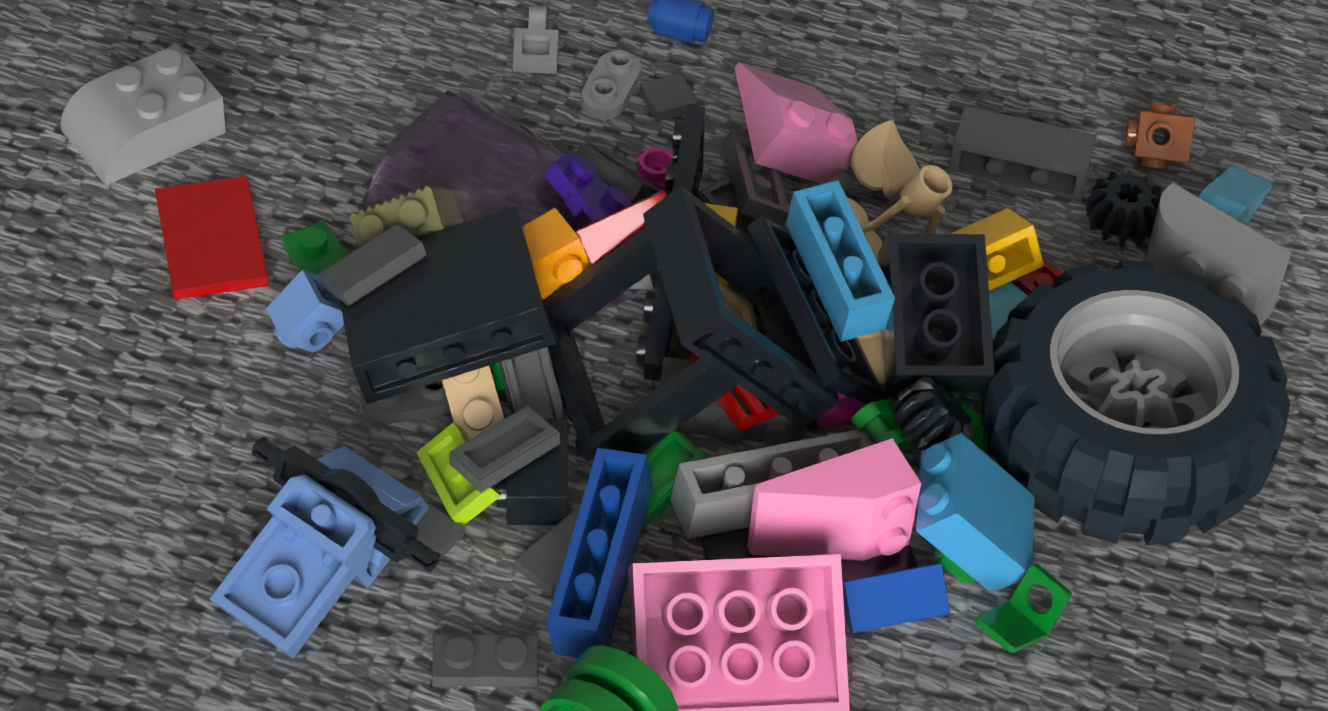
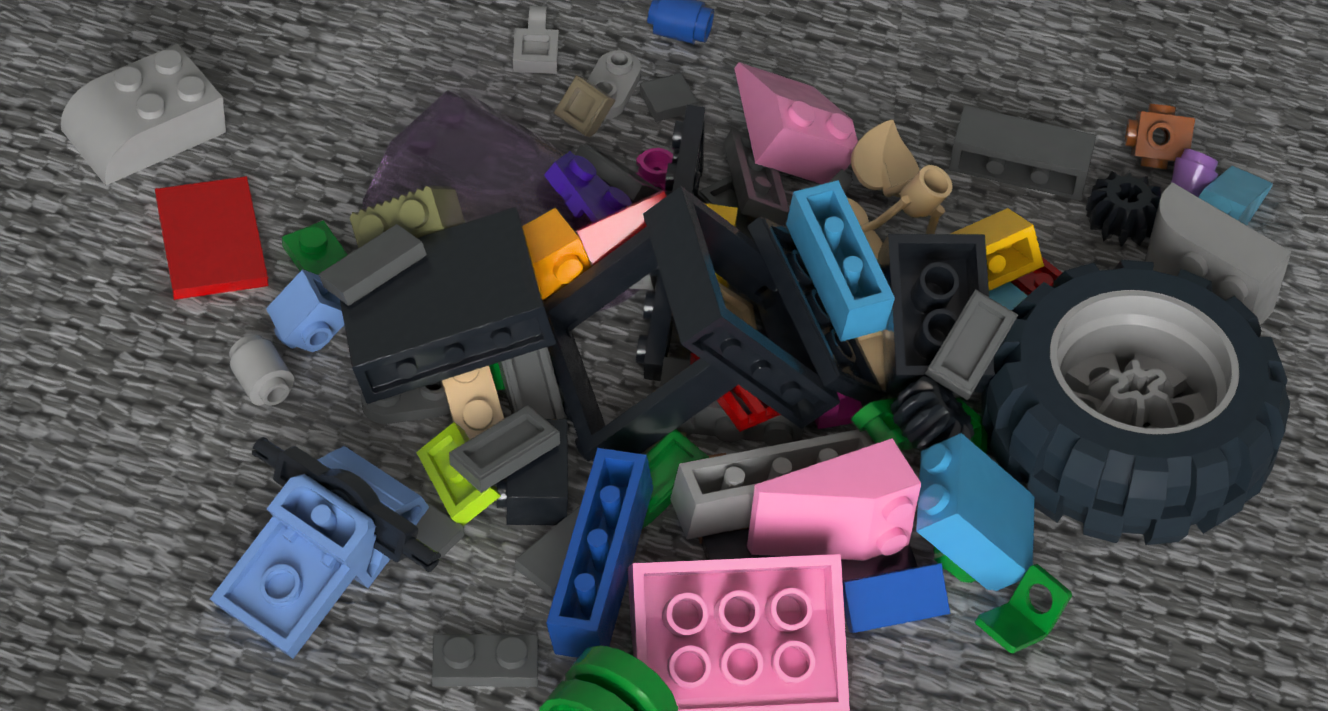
none -> light grey brick [229,334,294,406]
none -> dark tan tile [554,75,616,137]
none -> dark grey tile [925,289,1018,400]
none -> medium lavender cone [1171,149,1218,197]

